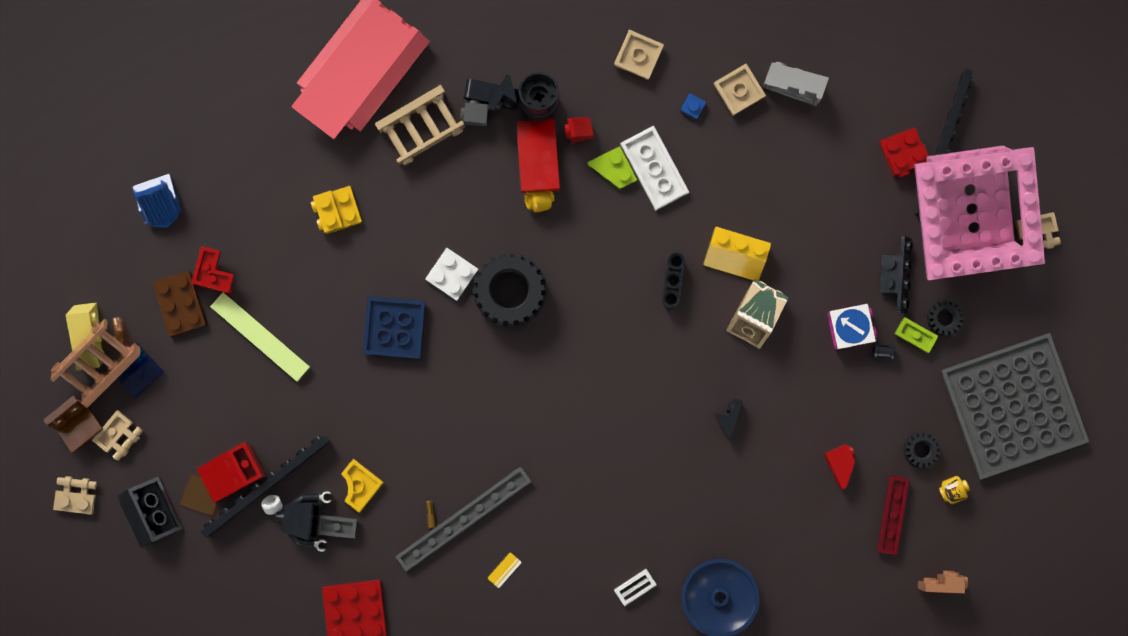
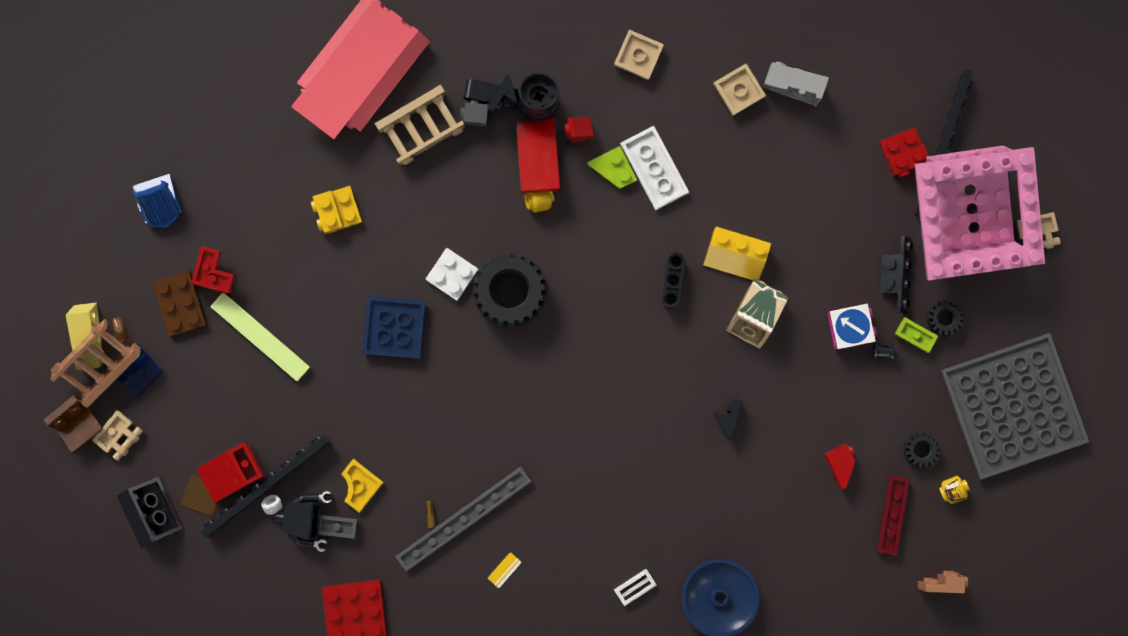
tan plate [53,476,97,515] -> none
blue plate [680,93,706,120] -> none

